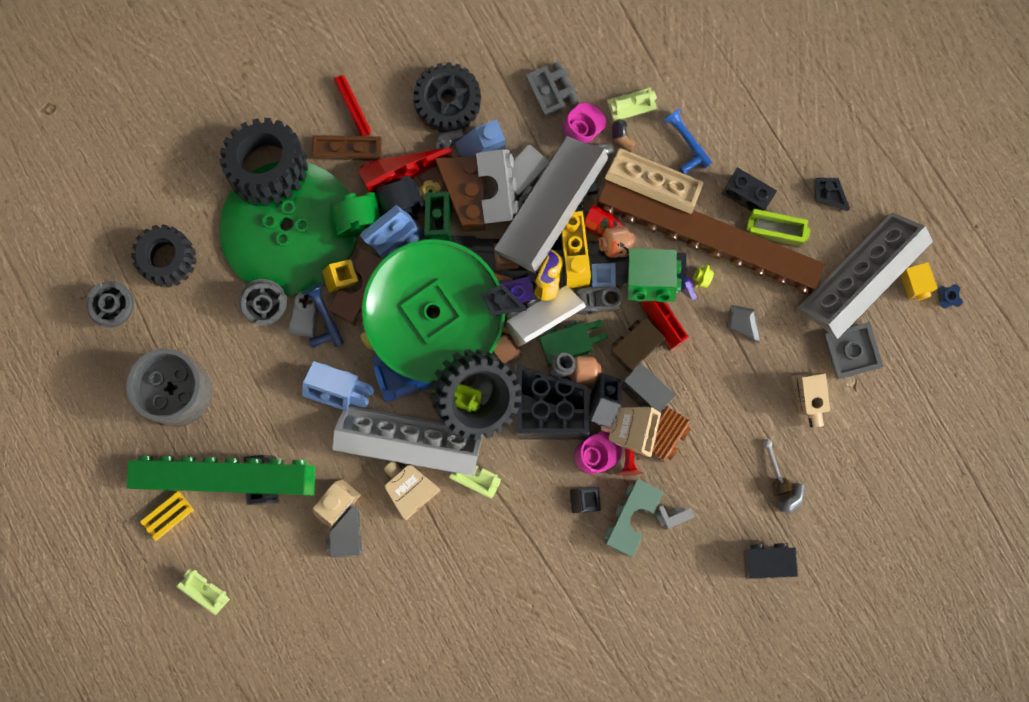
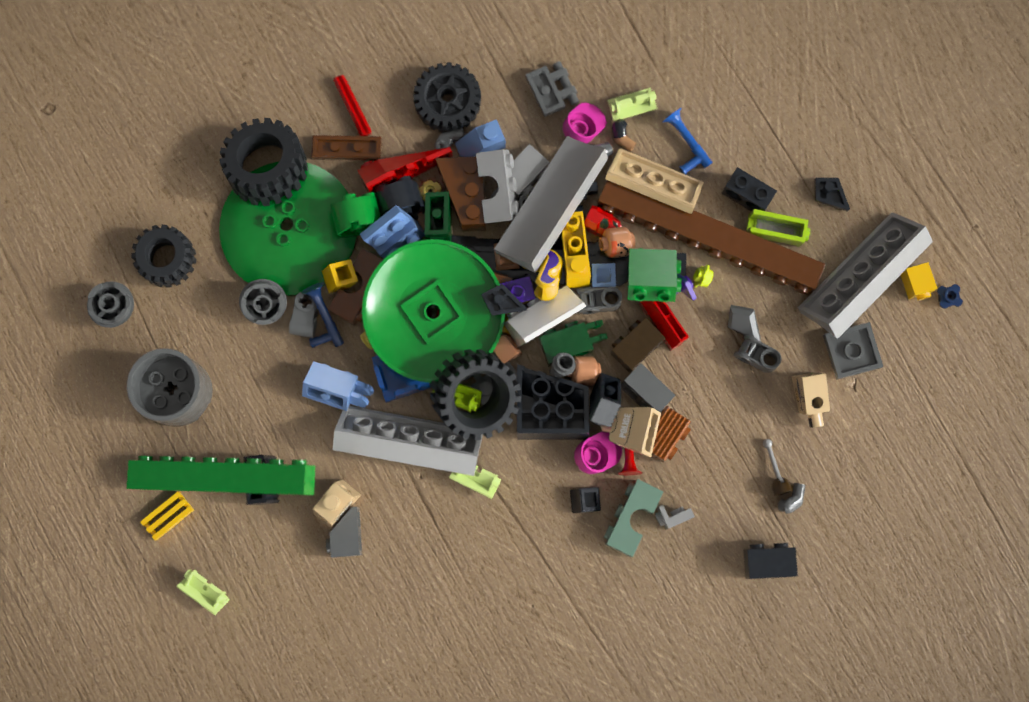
tan torso [383,461,440,520] -> none
none -> dark grey piece [733,334,782,373]

